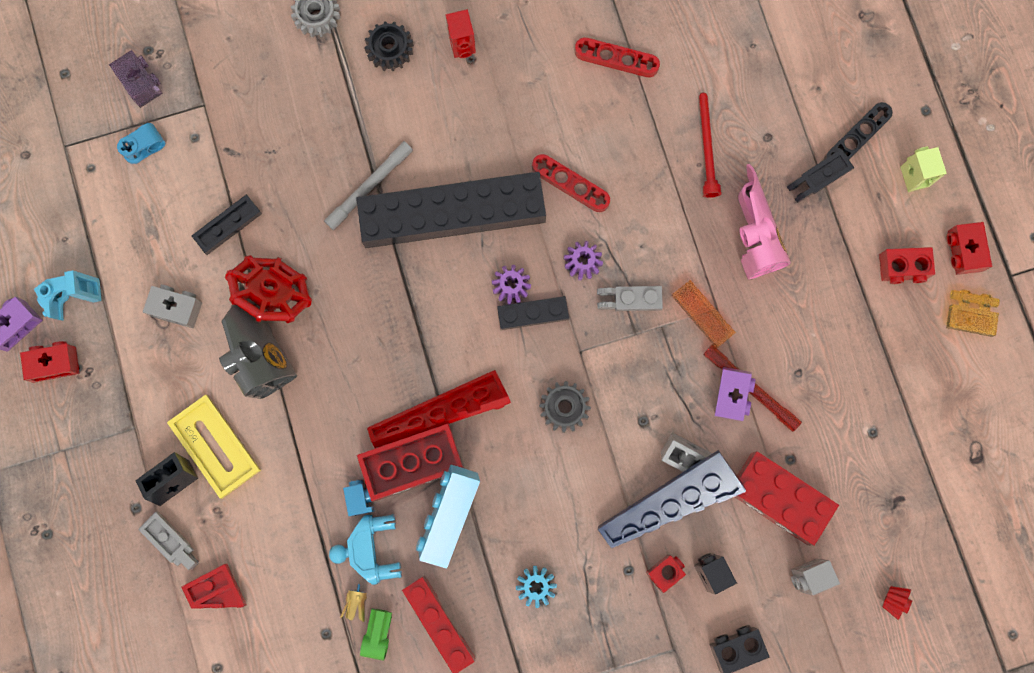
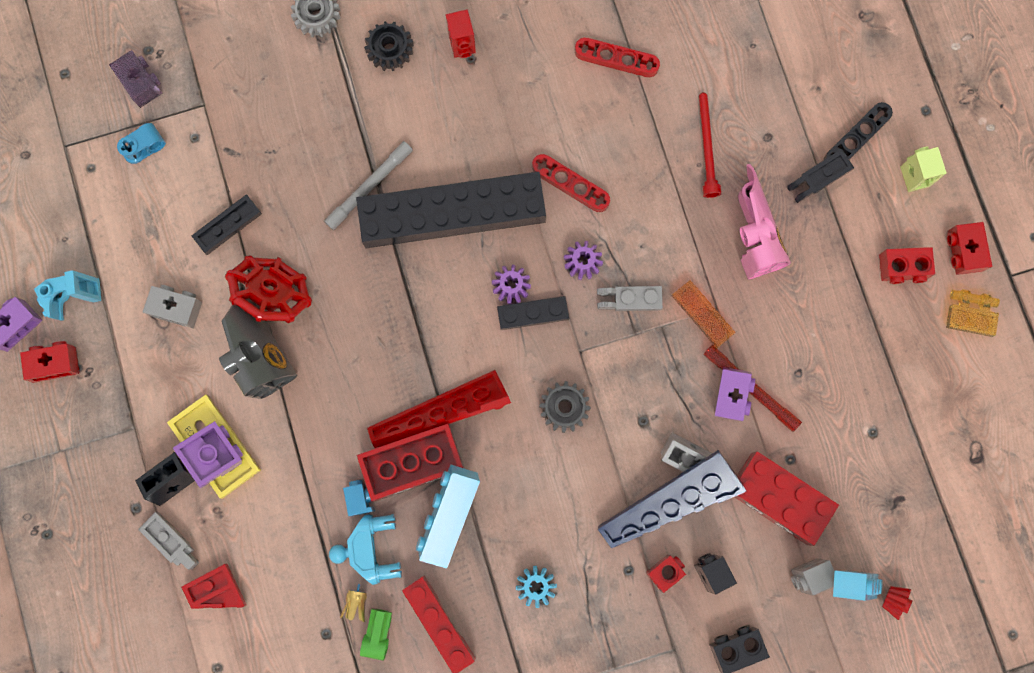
none -> medium lavender plate [173,421,243,489]
none -> medium azure brick [833,571,883,601]

